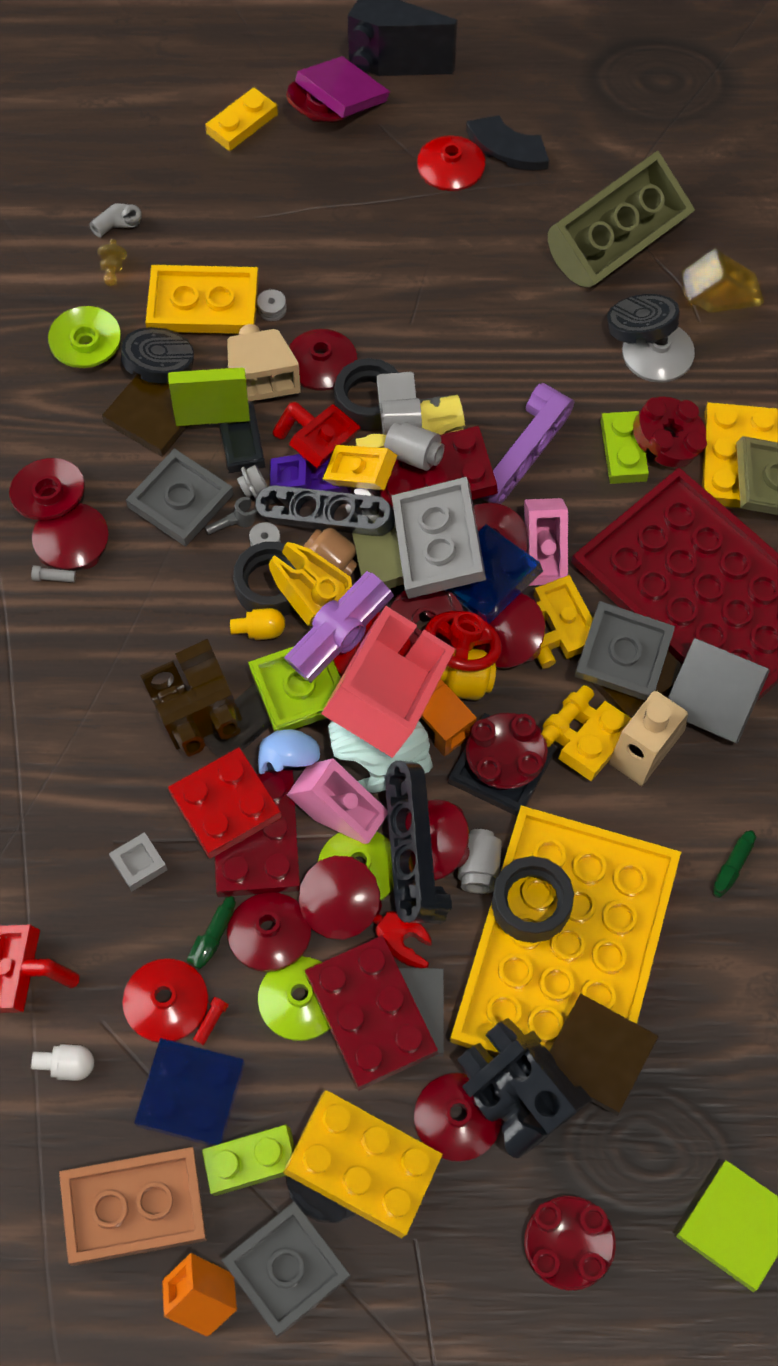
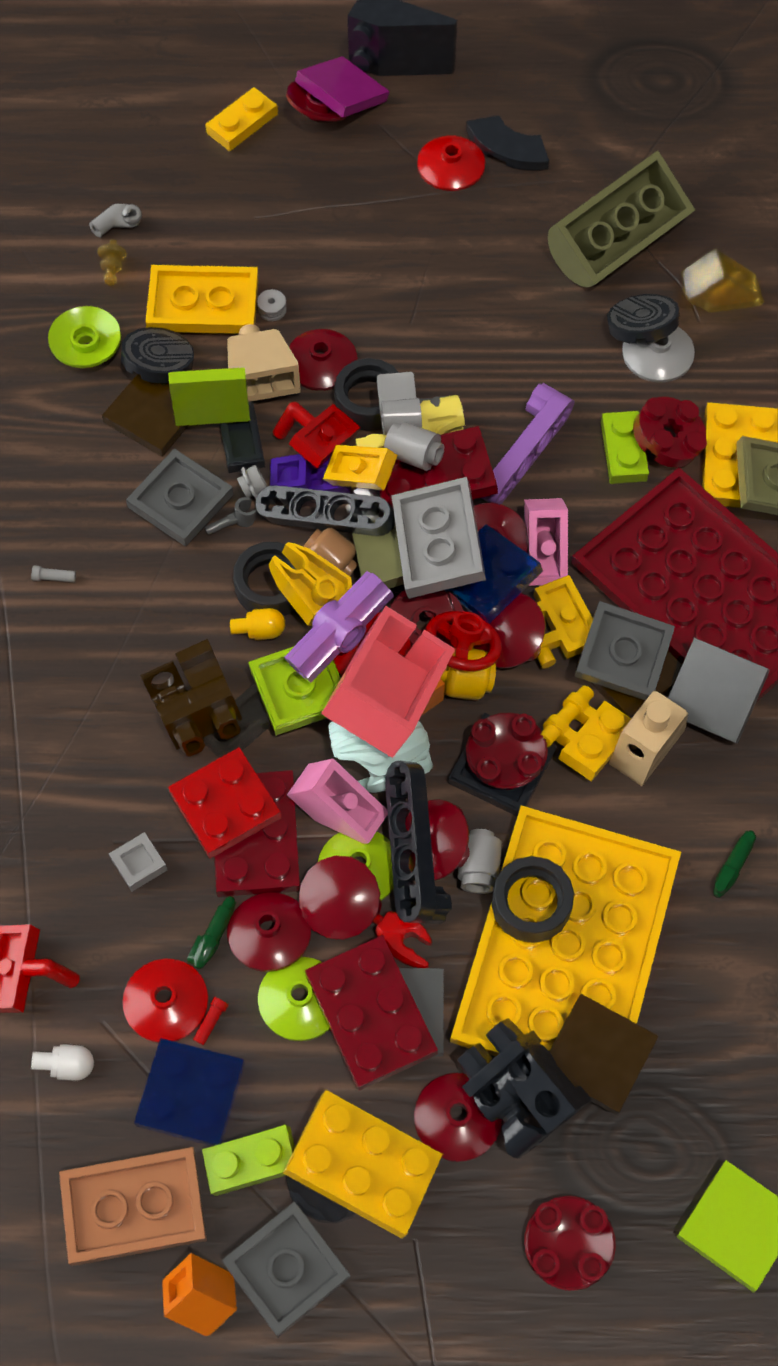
dark red dish [9,458,85,520] -> none
dark red dish [32,503,109,569] -> none
light grey piece [249,522,281,546] -> none
light blue hair [258,729,320,774] -> none
orange panel [421,683,477,757] -> none

